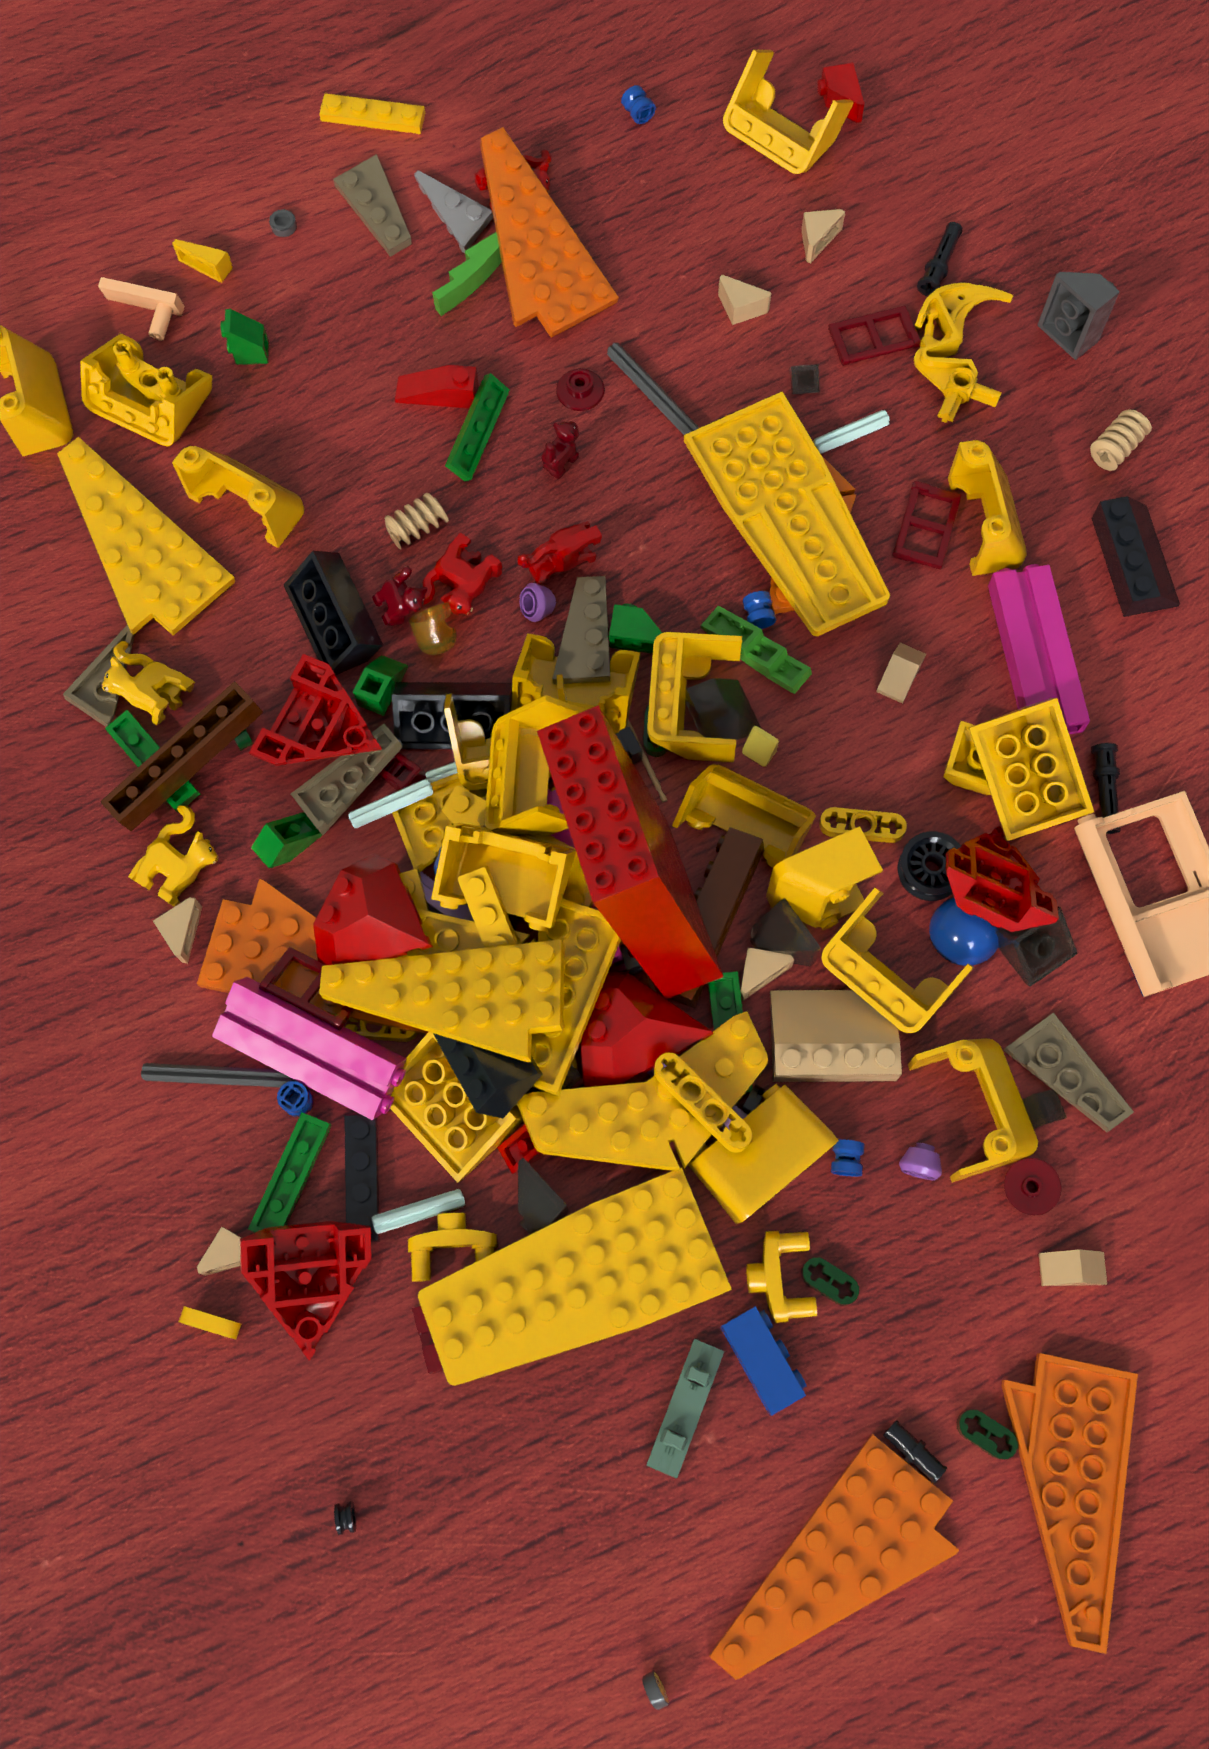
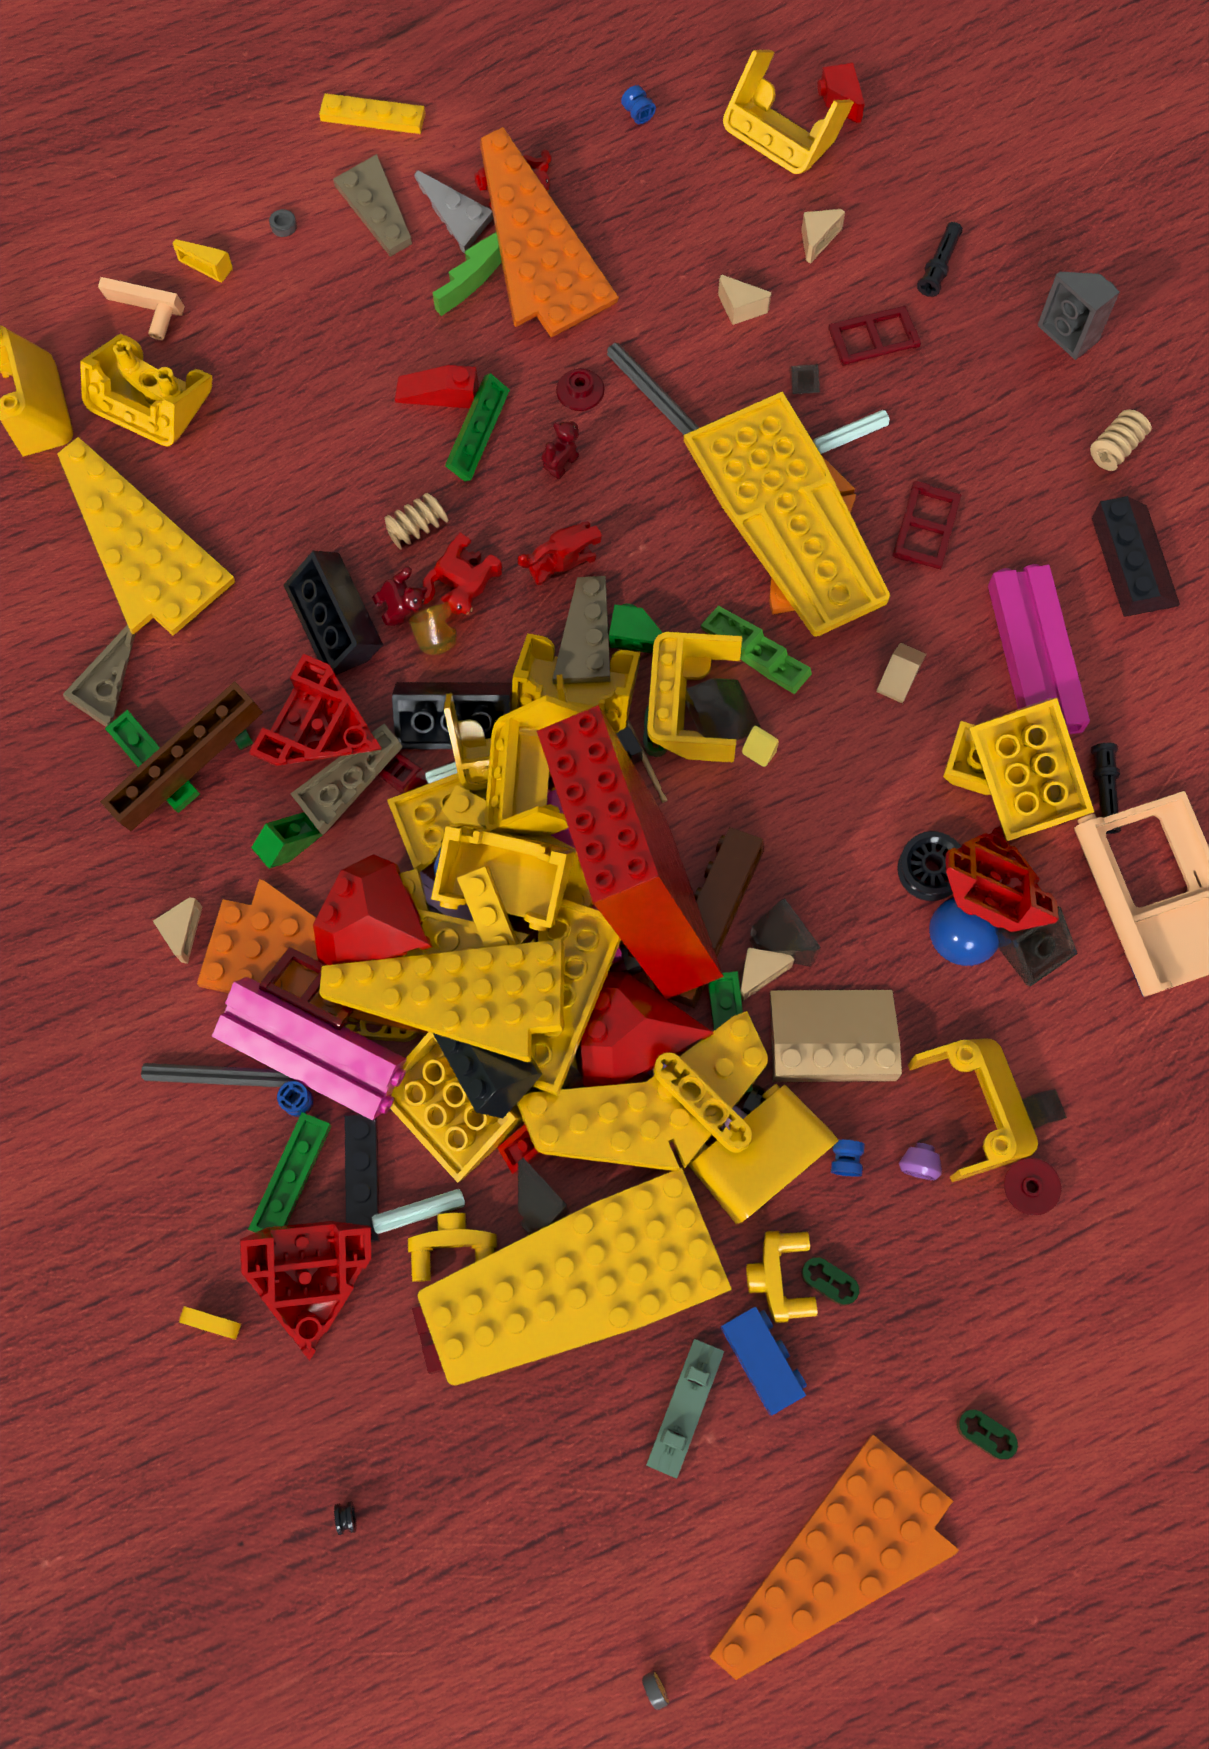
yellow animal [102,641,195,725] -> none
yellow animal [128,805,218,907] -> none
yellow windscreen [172,446,304,548] -> none
tan slope [197,1227,241,1276] -> none
green slope [220,309,269,365] -> none
light aqua axle [348,779,433,828] -> none
green slope [353,655,408,716] -> none
medium lavender cone [519,583,556,622] -> none
yellow windscreen [672,764,816,867] -> none
blue wheel [743,591,776,629] -> none
yellow windscreen [766,826,883,930] -> none
yellow beam [819,807,907,843] -> none
yellow windscreen [822,888,974,1033] -> none
black pin [883,1420,947,1484] -> none
yellow piece [913,283,1013,423] -> none
yellow windscreen [948,440,1027,576] -> none
orange wing [1001,1353,1138,1654] -> none
dark tan wing [1003,1013,1134,1132] -> none
tan slope [1039,1249,1107,1286] -> none

